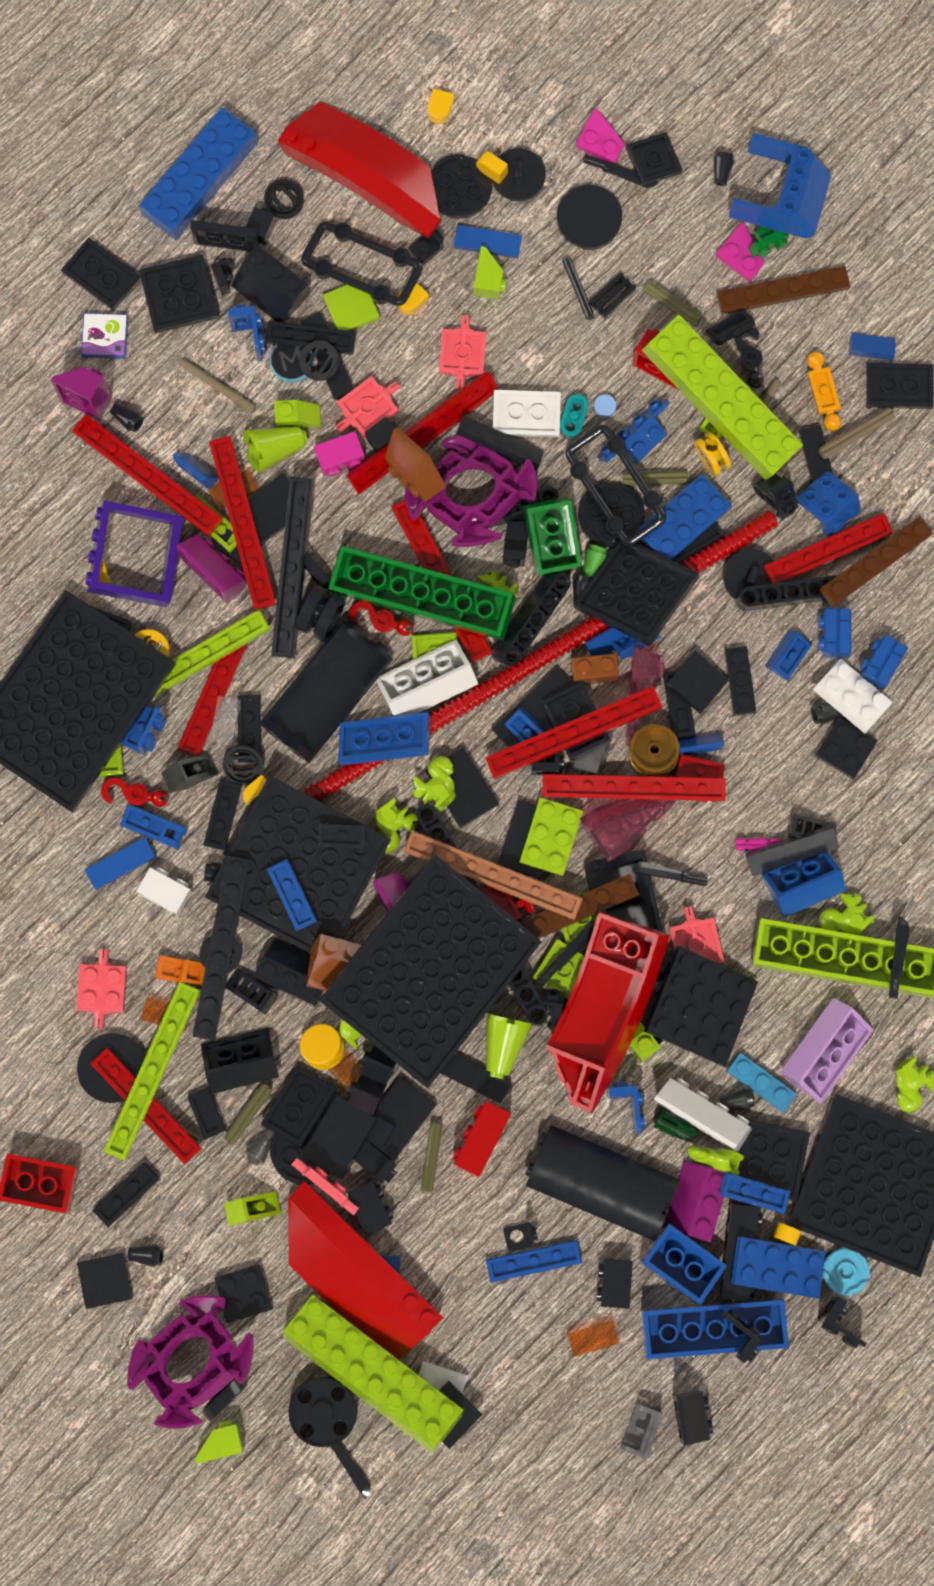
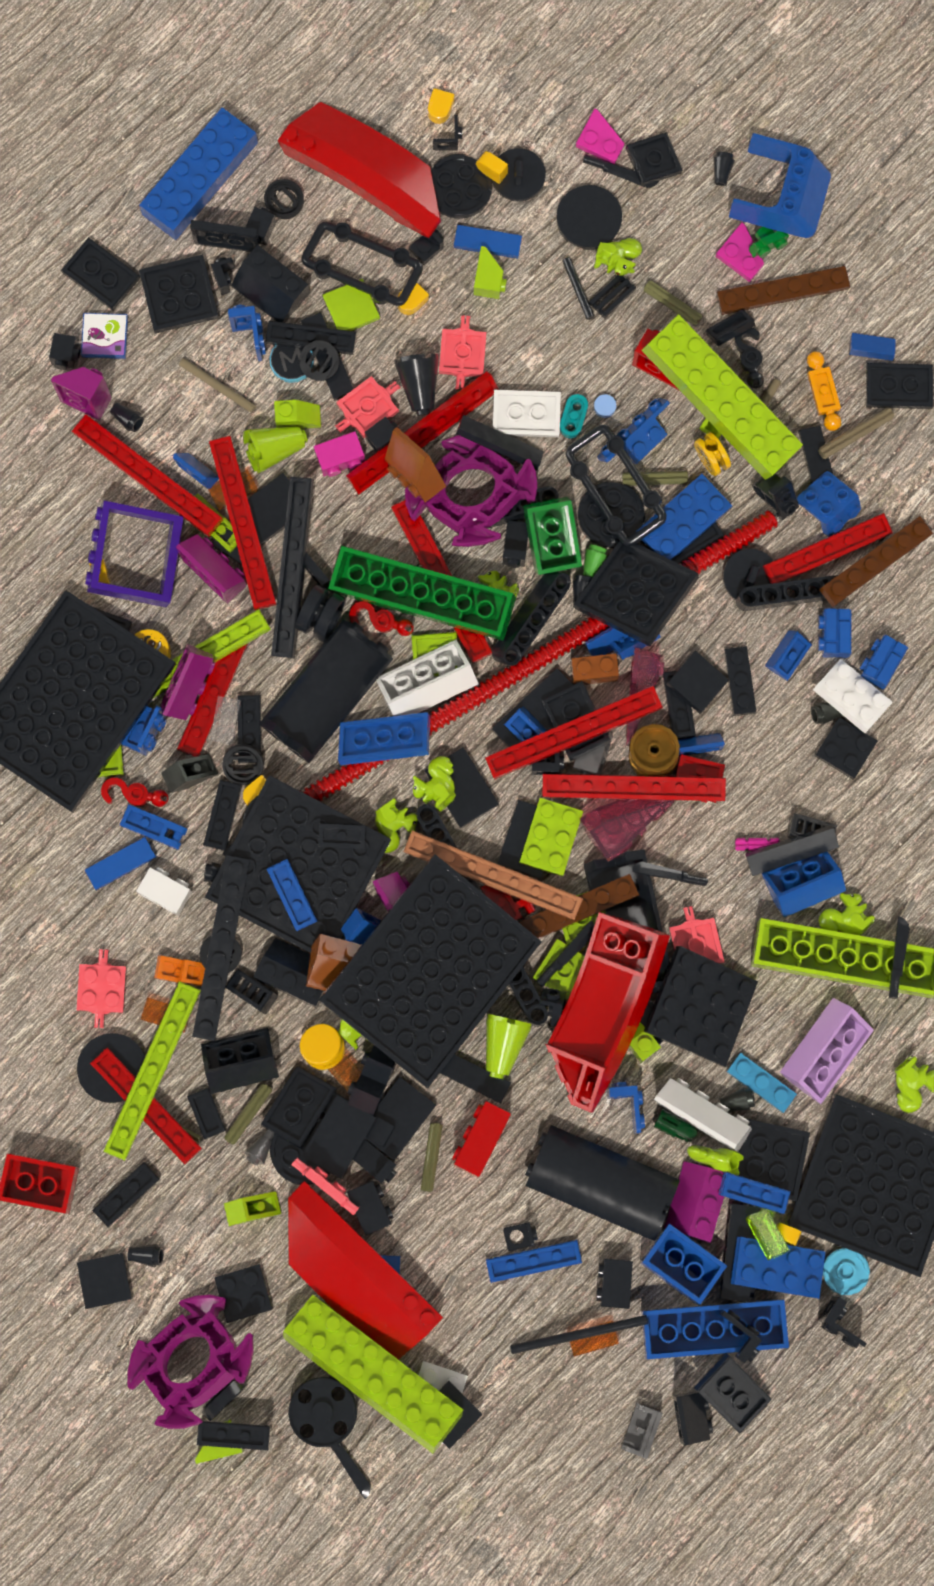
none -> black brick [49,333,80,370]
none -> magenta slope [160,644,215,720]
none -> black tile [197,1421,271,1451]
none -> blue slope [341,908,381,945]
none -> black cone [394,353,439,416]
none -> black bracket [433,115,462,151]
none -> black piece [510,1315,649,1354]
none -> lime animal [594,238,642,276]
none -> black tile [694,1353,772,1434]
none -> clear neon green tile [746,1209,789,1260]

